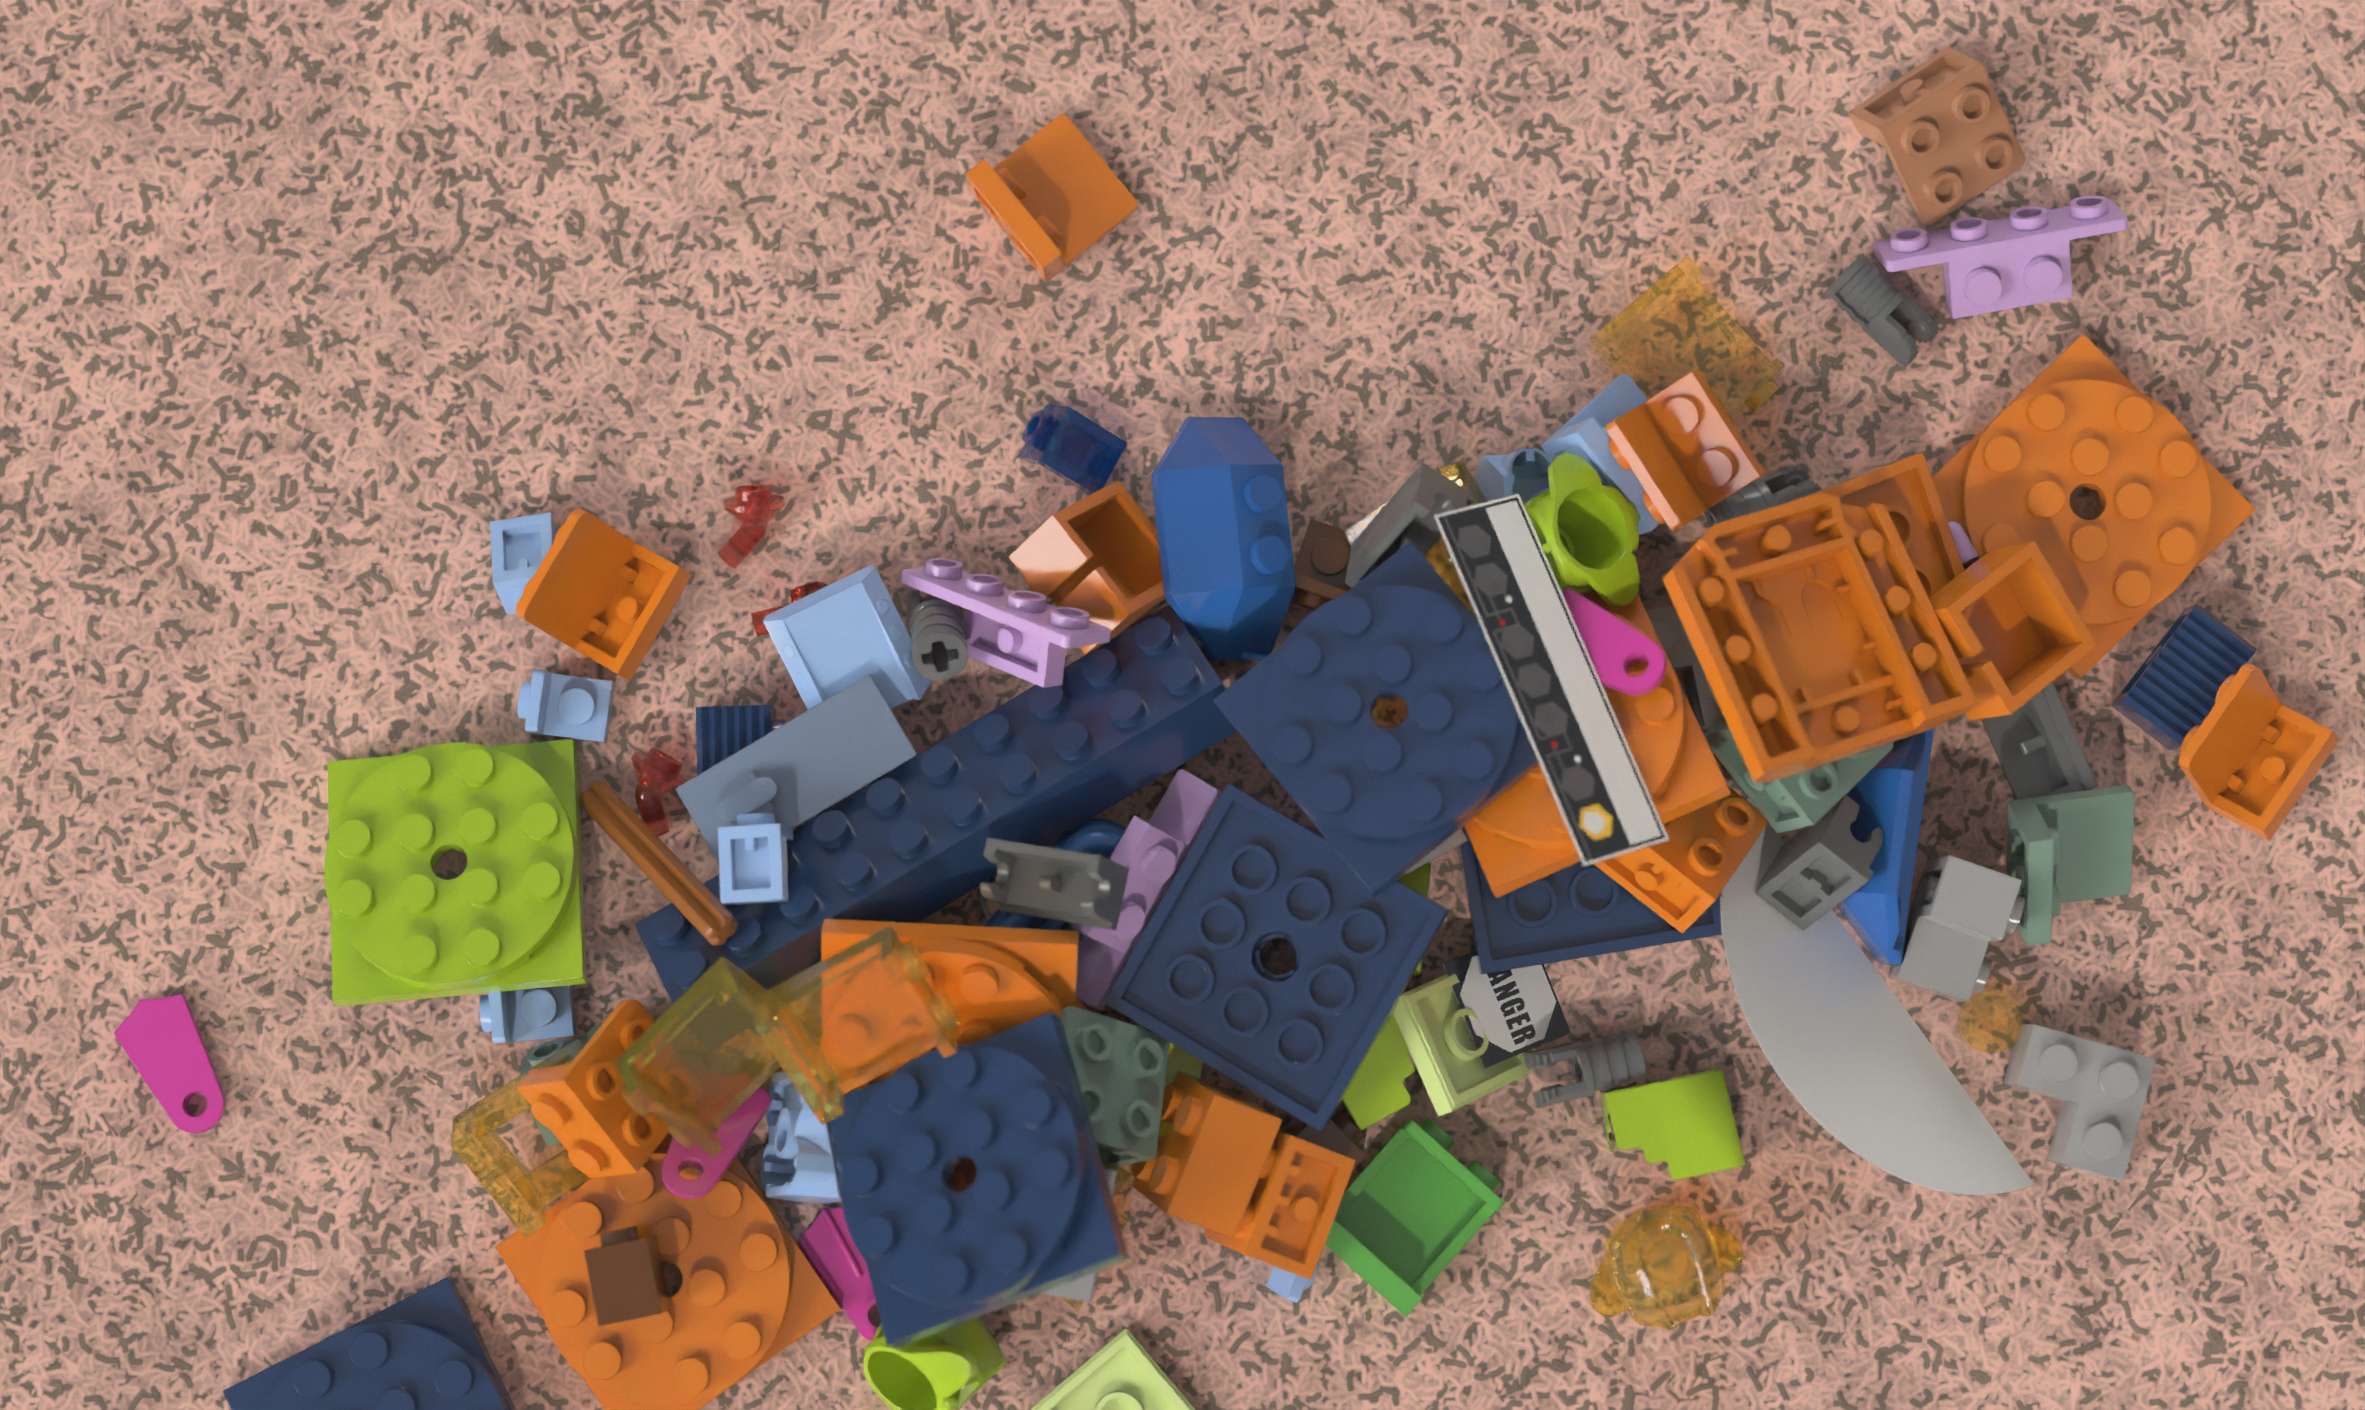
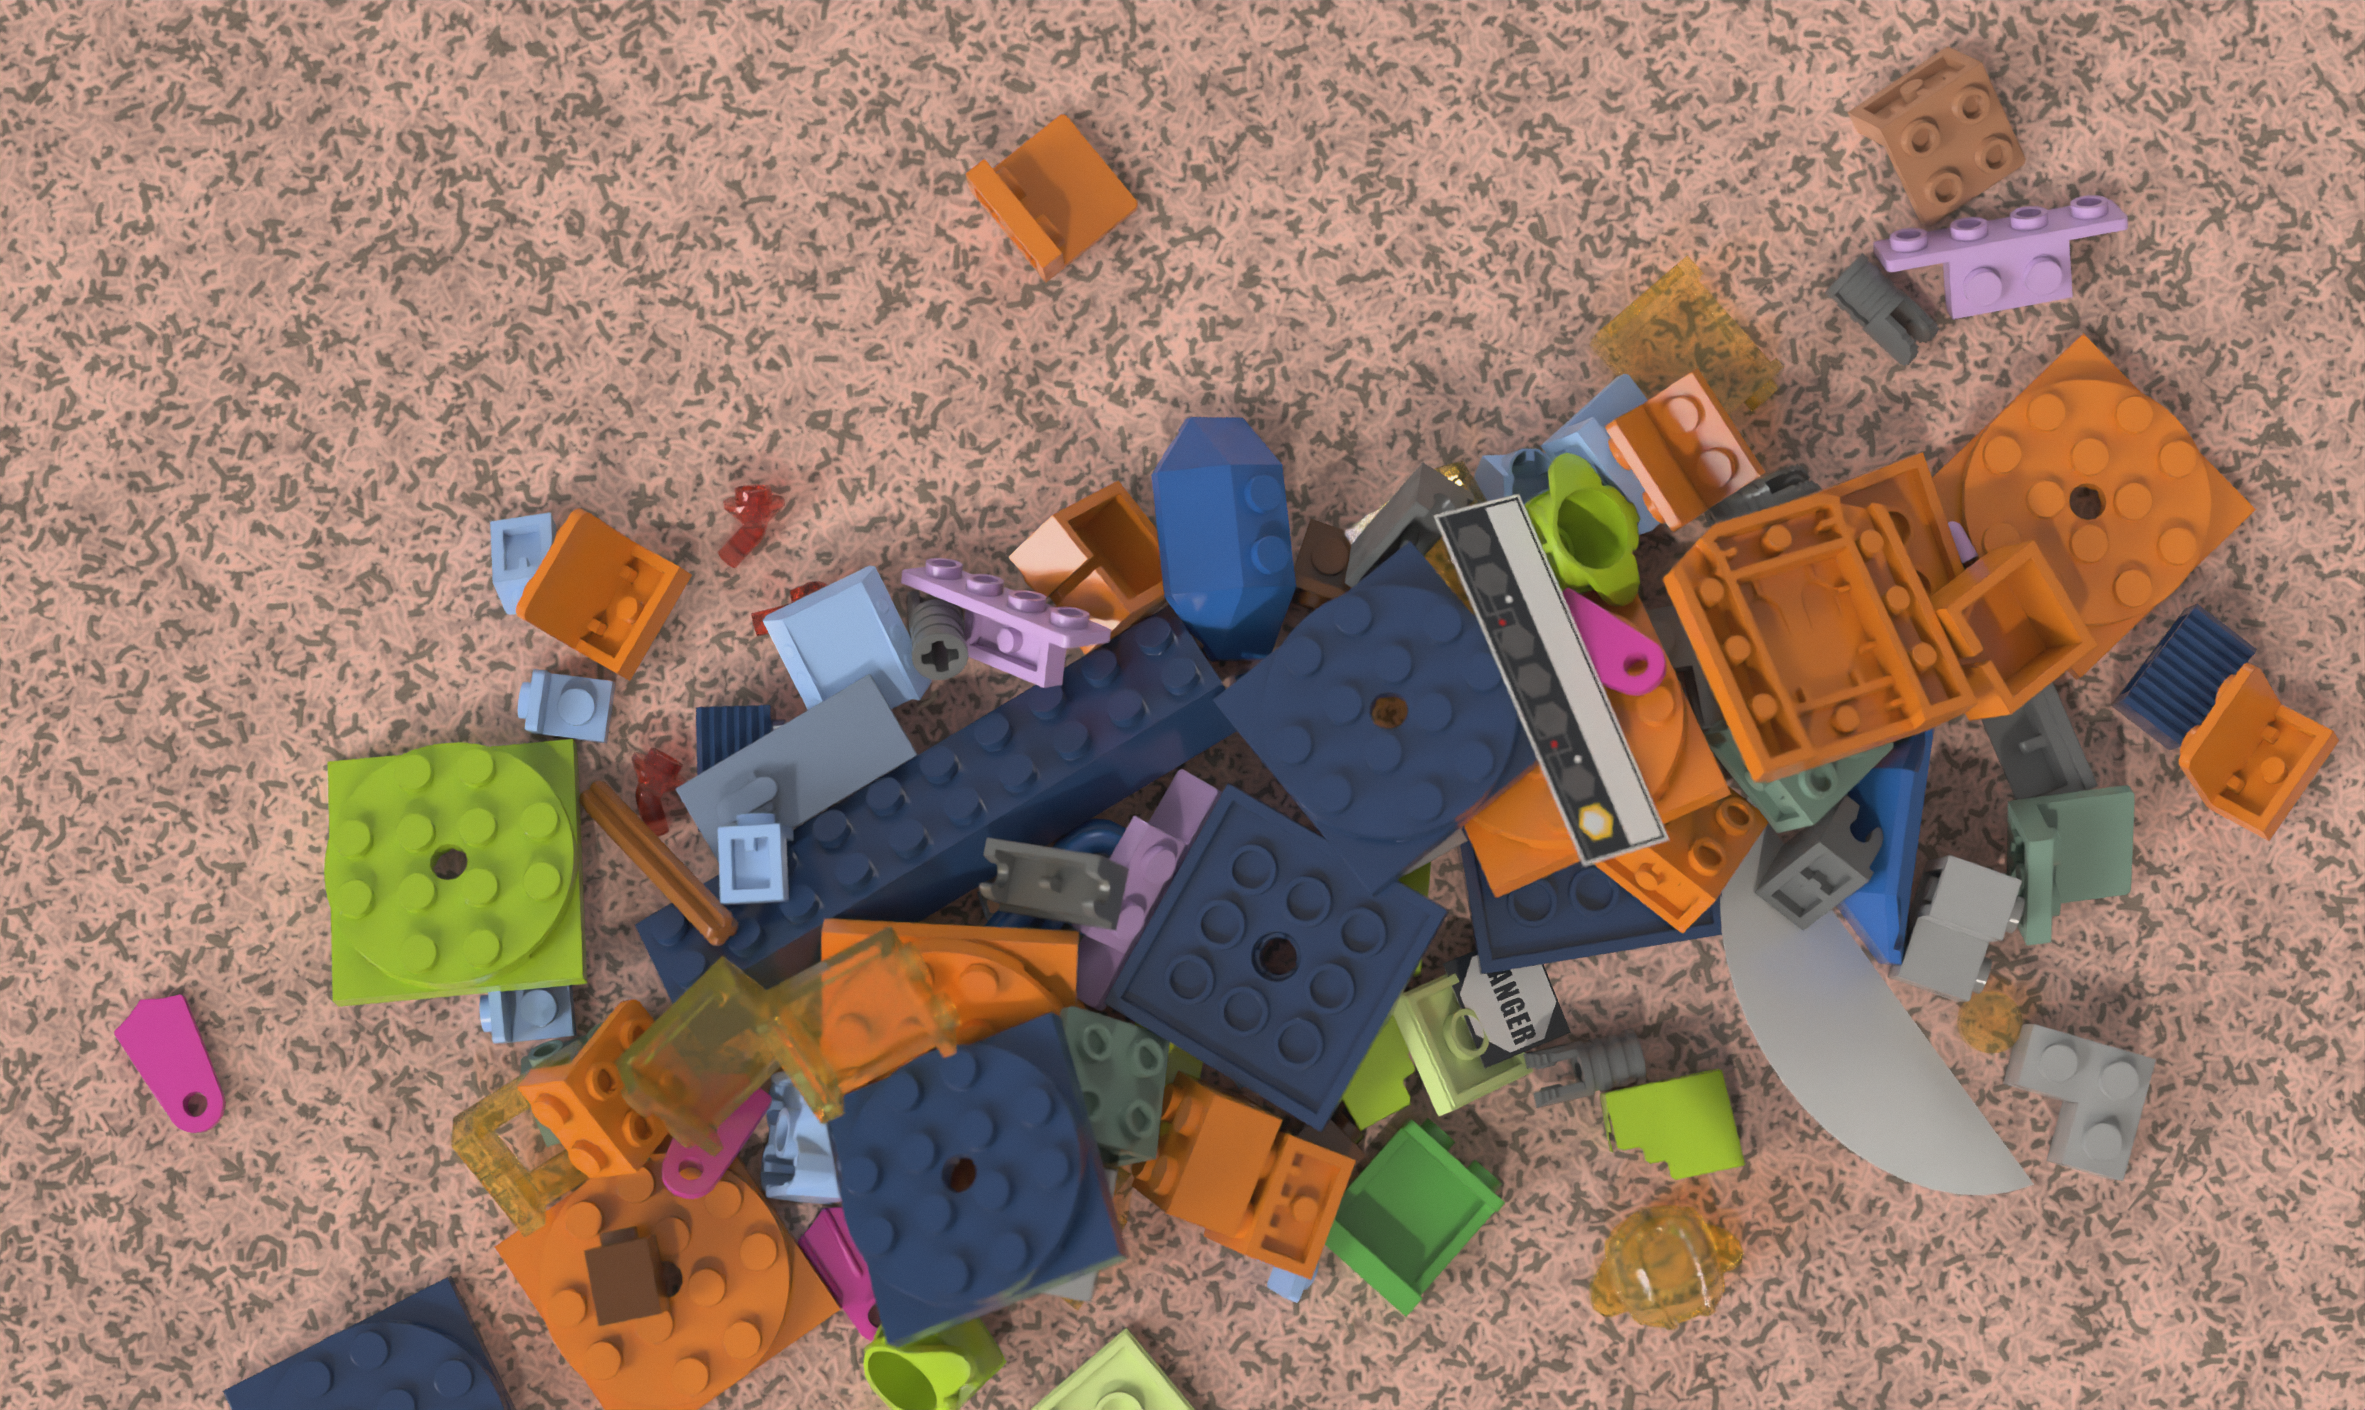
clear blue bracket [1019,404,1127,495] -> none

